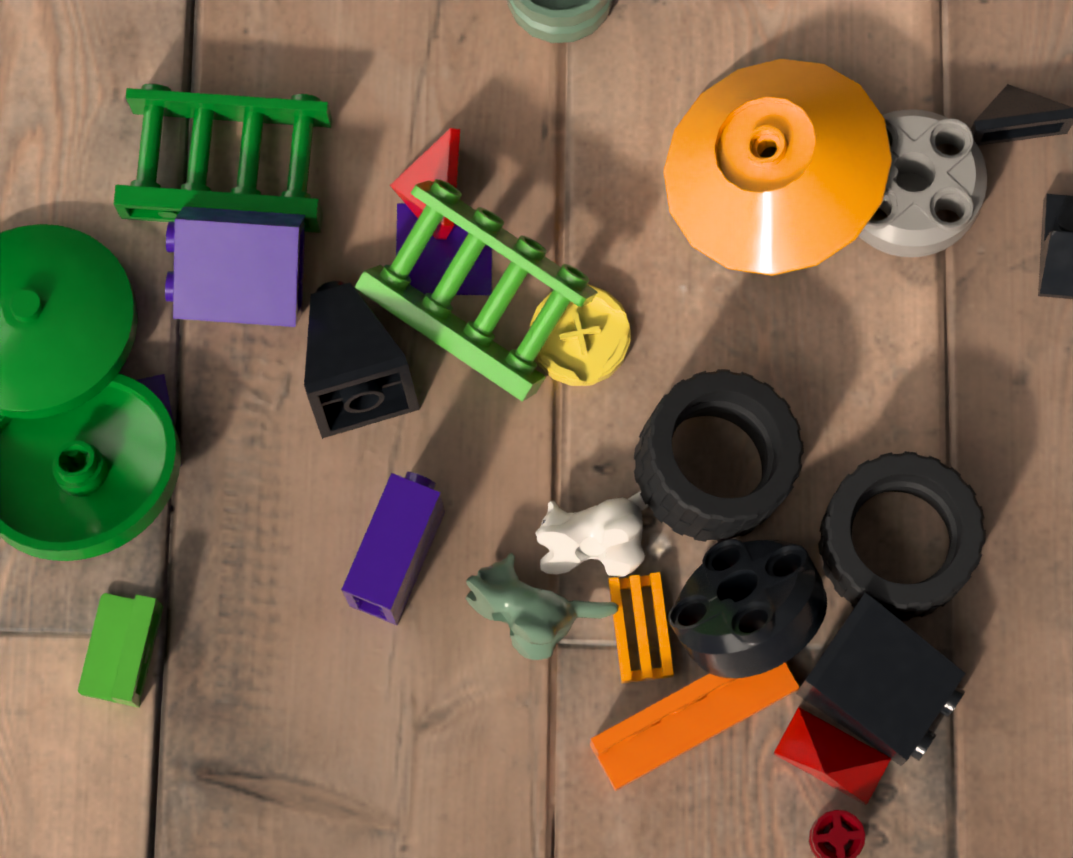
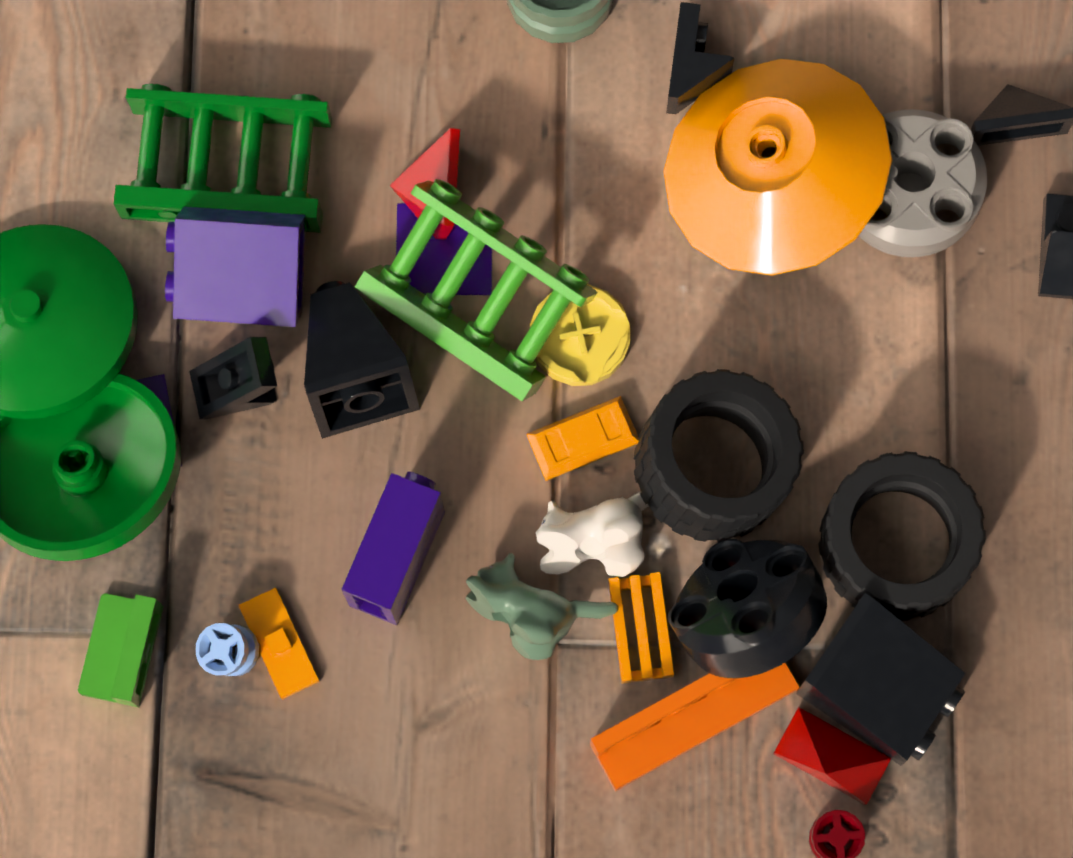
none -> black slope [189,337,277,419]
none -> light blue wheel [196,623,259,676]
none -> light orange piece [238,587,320,700]
none -> light orange tile [526,396,640,481]
none -> black slope [666,2,734,114]

